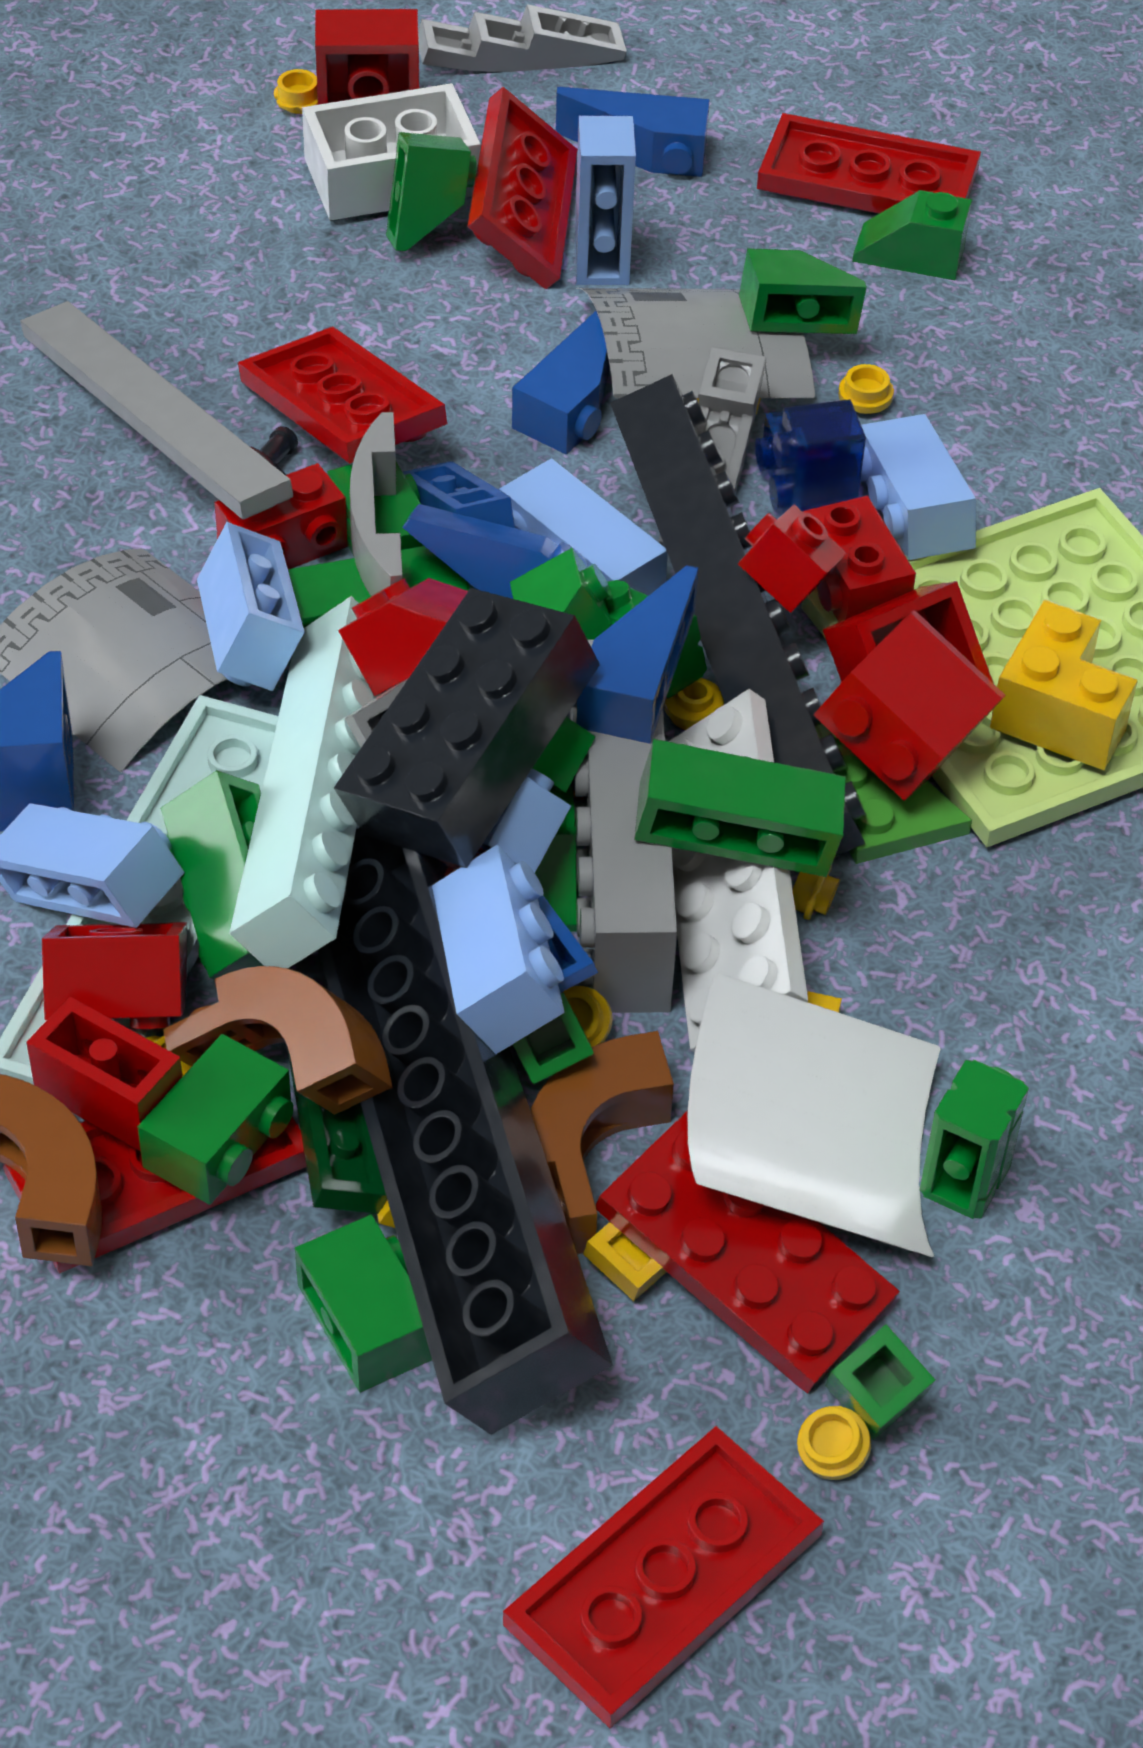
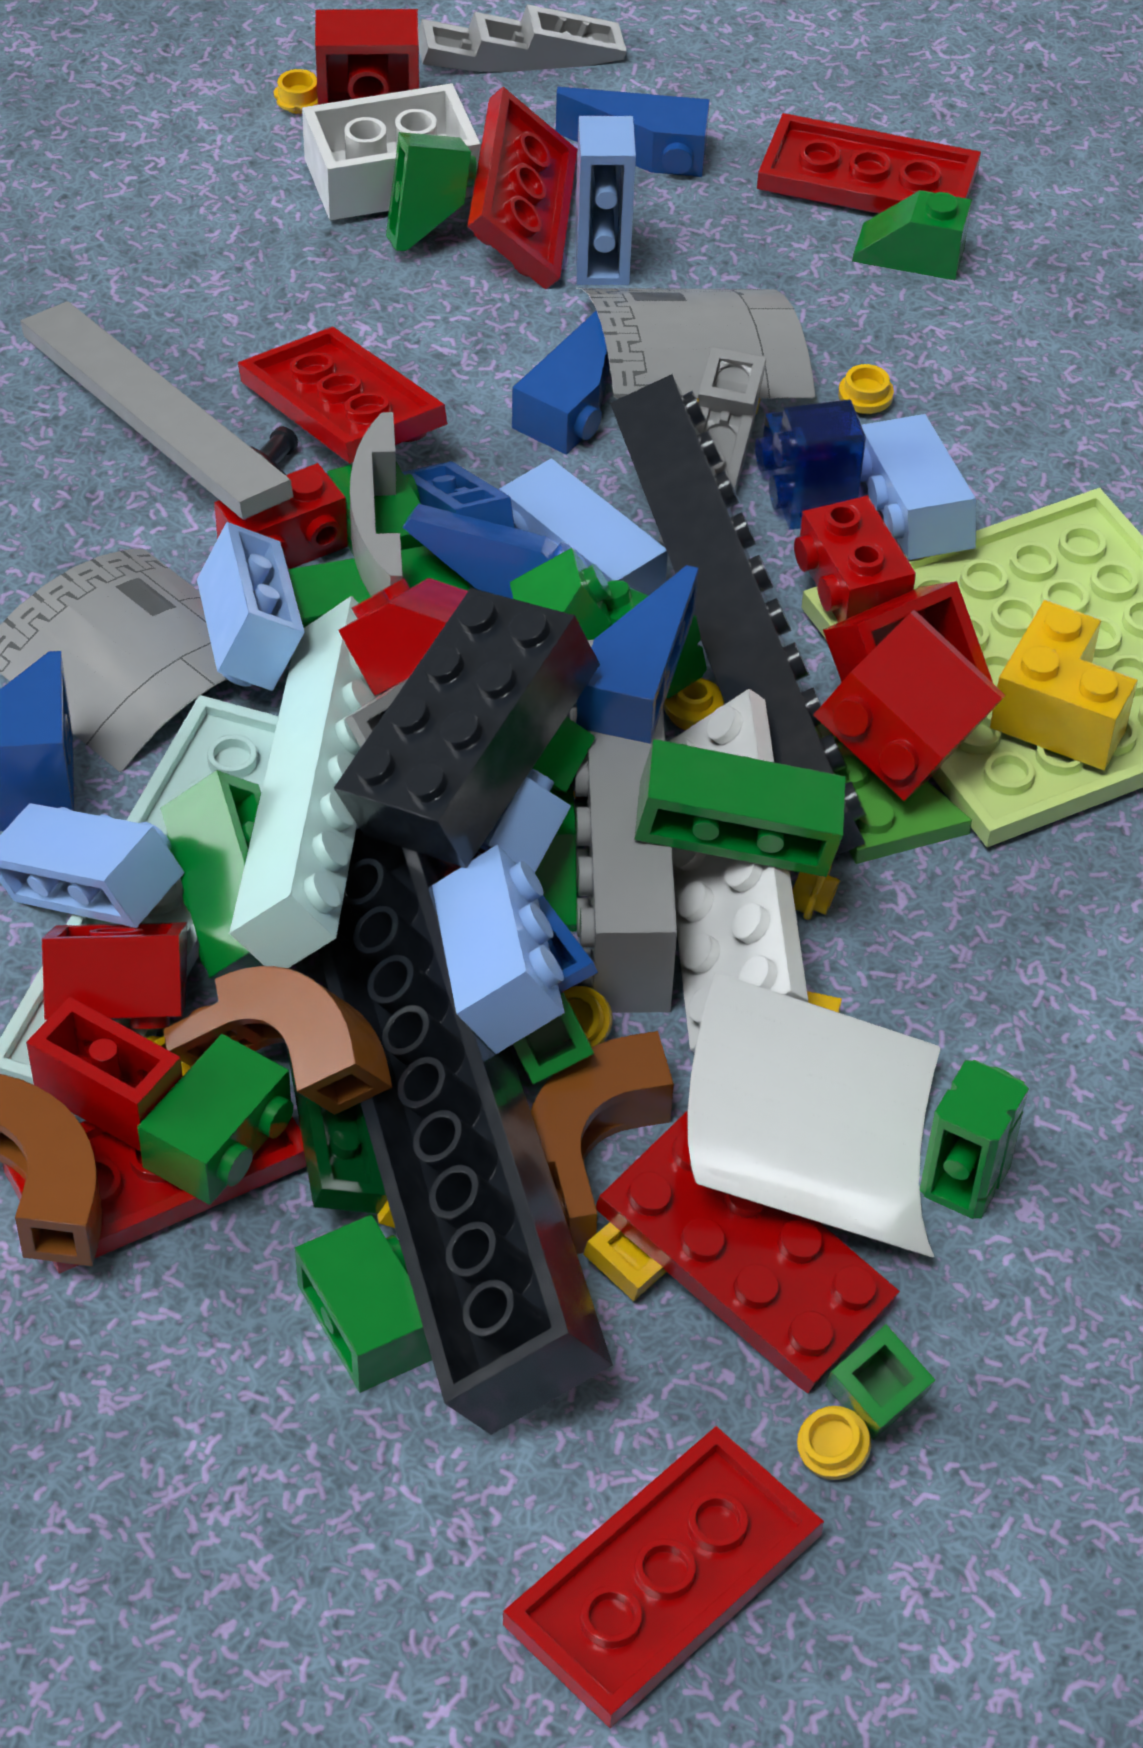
red brick [738,504,847,613] -> none
green slope [739,248,867,334] -> none

